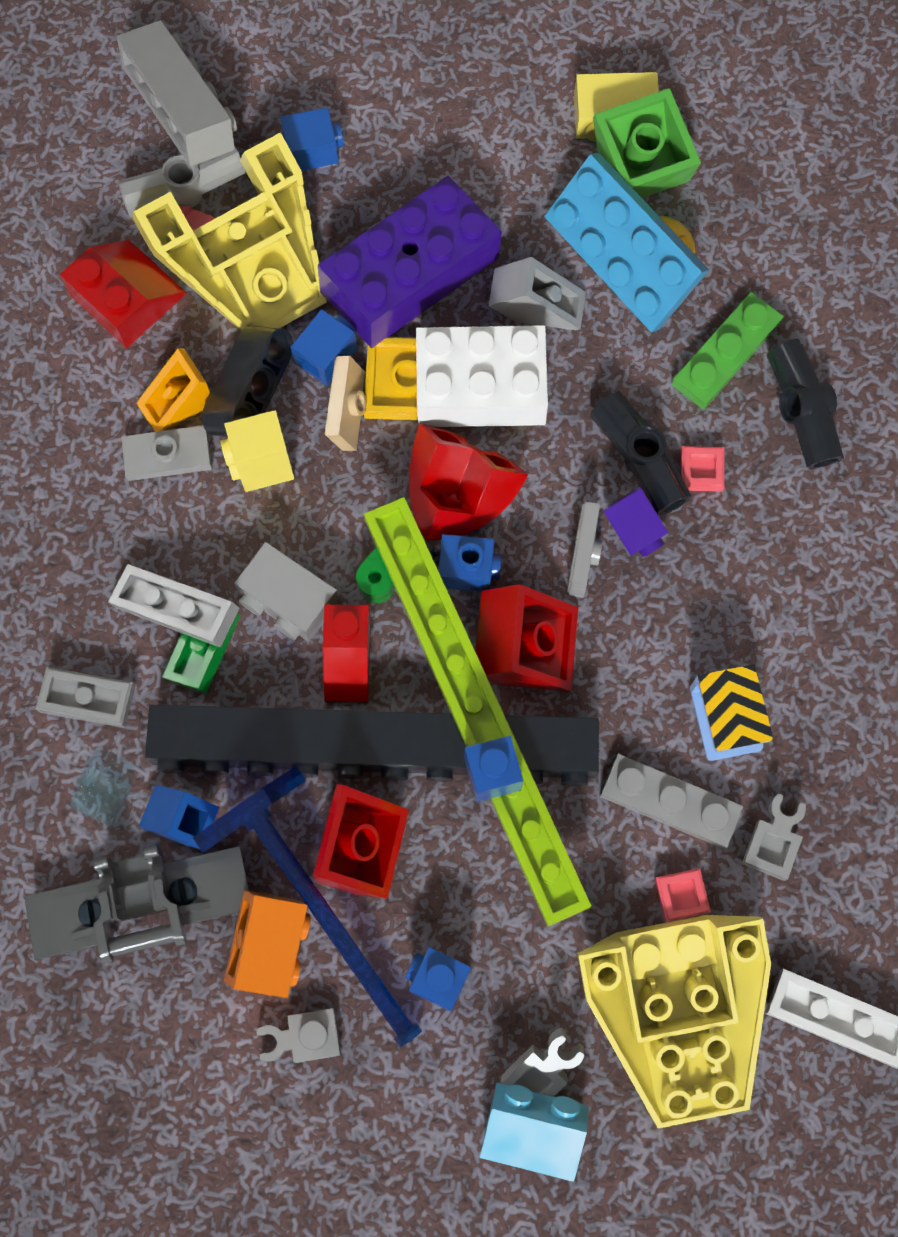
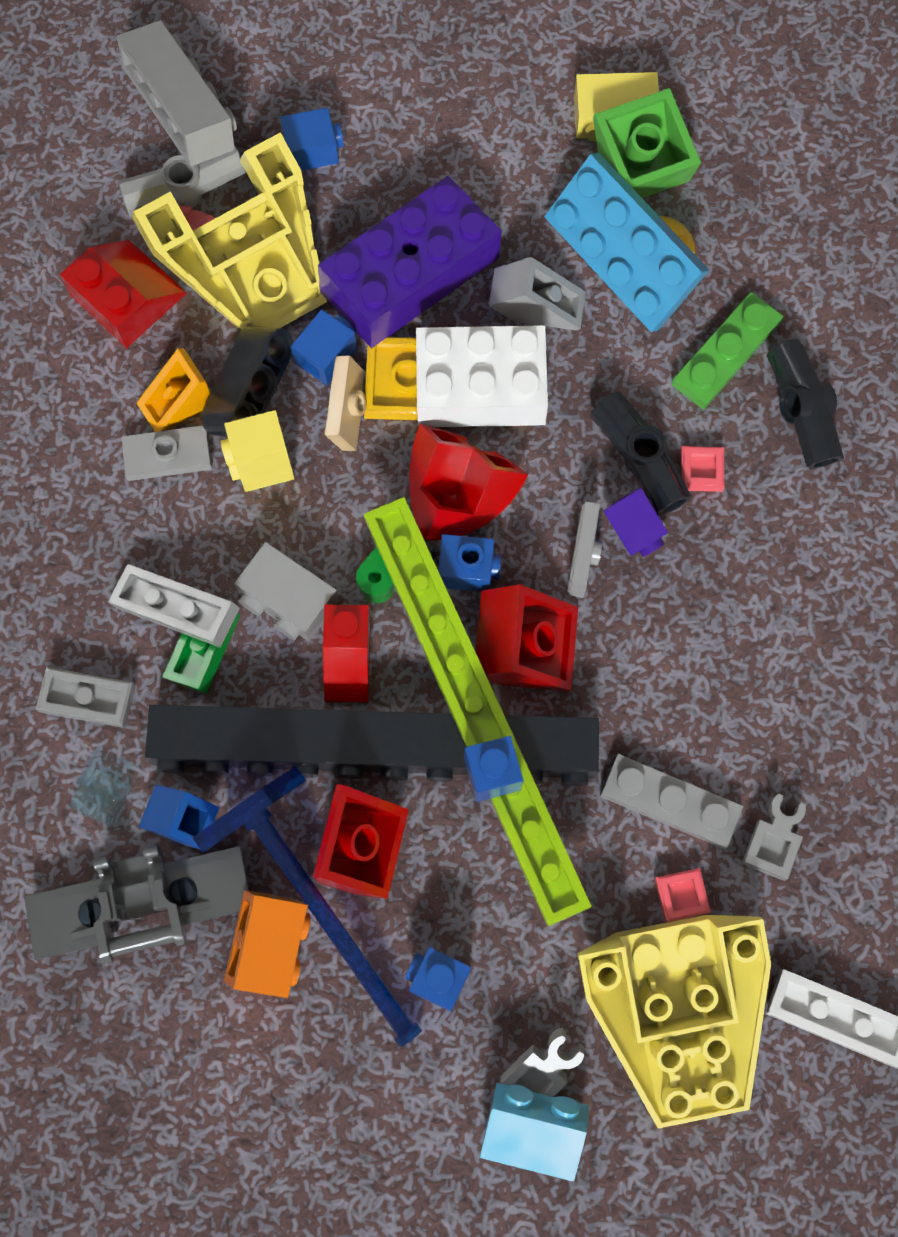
light grey plate [256,1008,341,1063] -> none
piece [690,664,773,761] -> none

